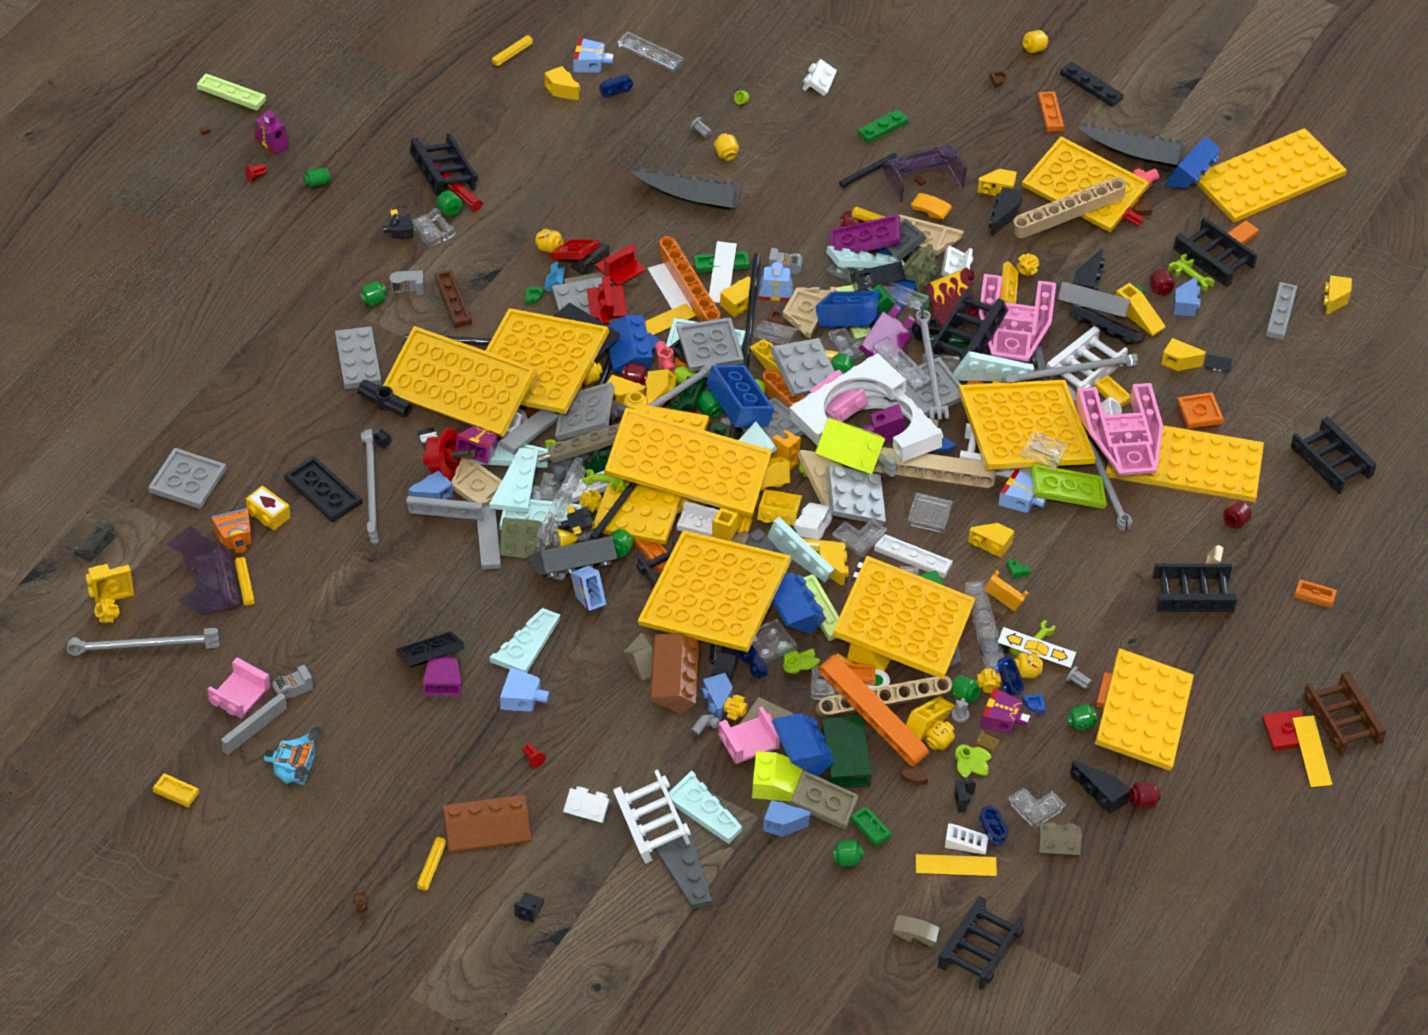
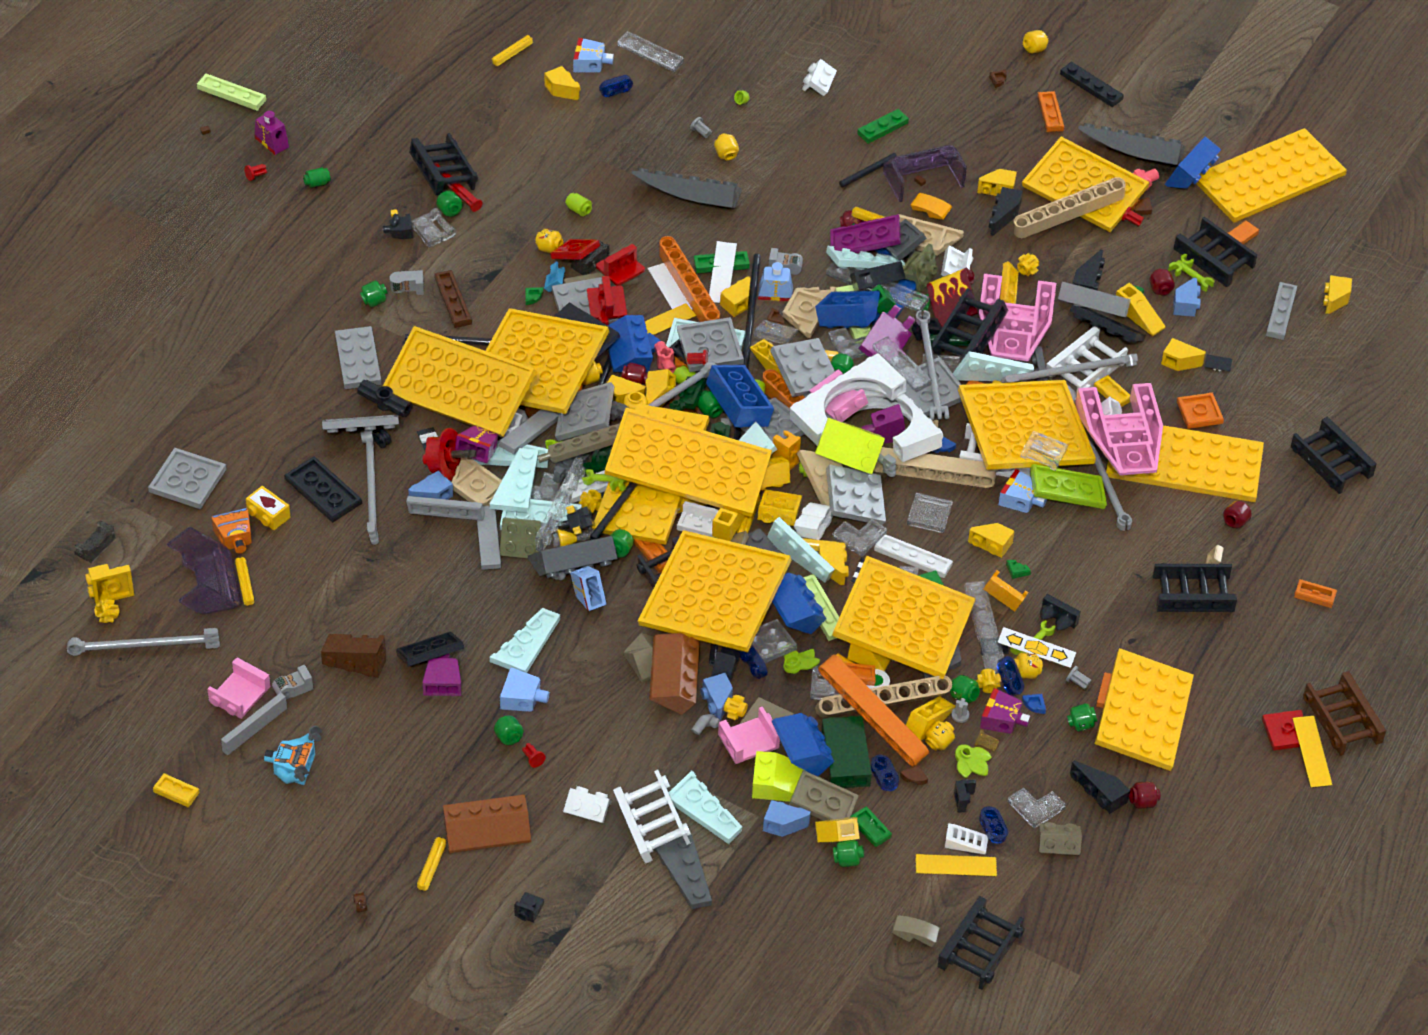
none -> reddish brown wedge [321,634,386,678]
none -> light grey plate [322,415,399,433]
none -> green head [494,715,524,746]
none -> lime brick [565,193,592,216]
none -> red piece [687,350,708,365]
none -> yellow slope [815,817,860,842]
none -> clear blue plate [870,755,899,791]
none -> black tile [1040,594,1081,631]

